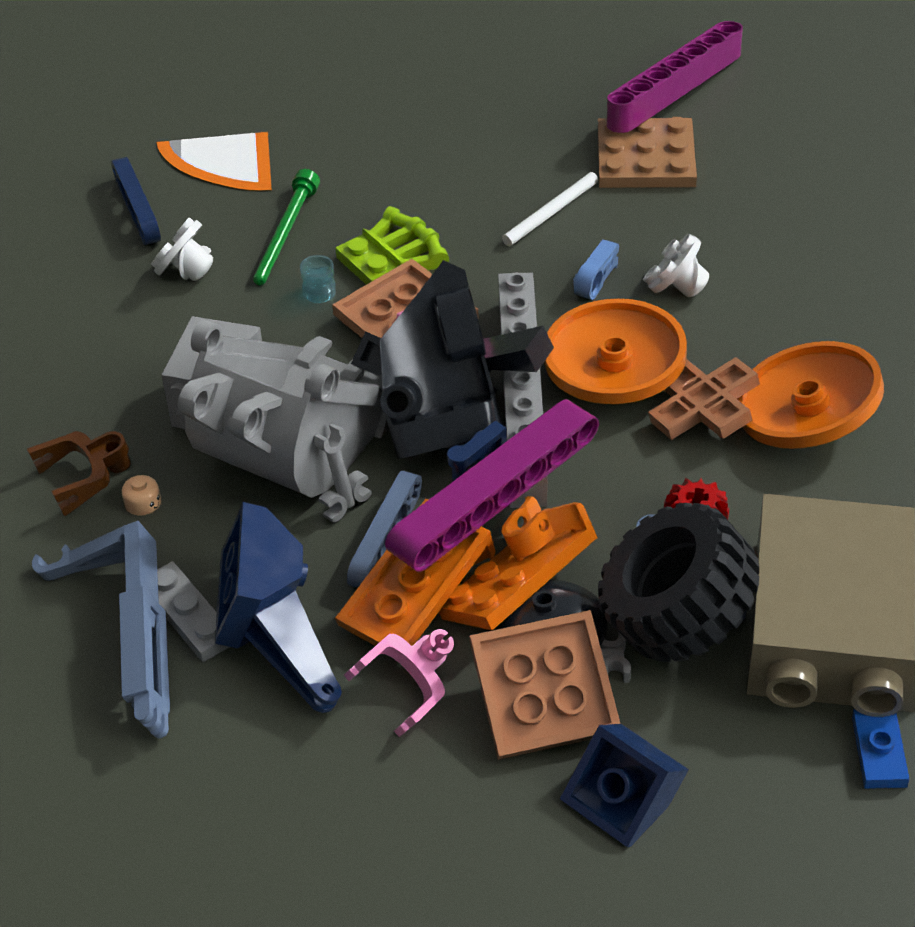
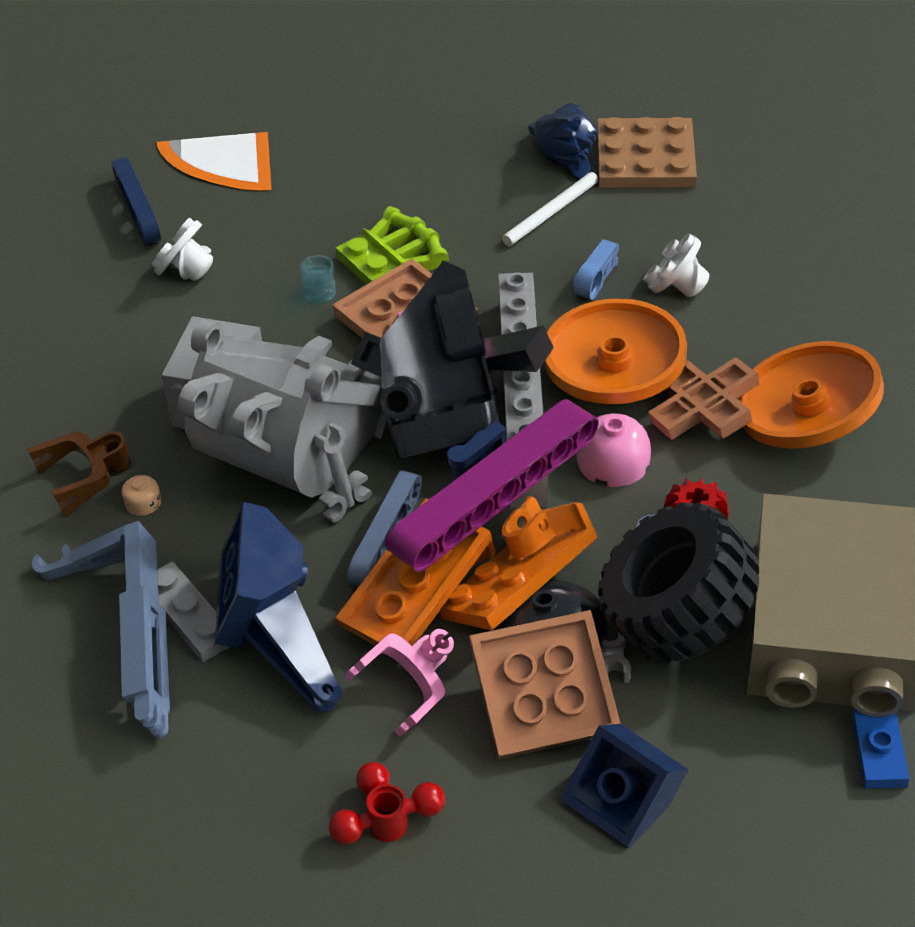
green piece [253,169,320,286] -> none
magenta beam [606,21,743,133] -> none
none -> red piece [328,762,445,845]
none -> dark blue piece [528,103,598,180]
none -> bright pink cylinder [576,413,651,487]

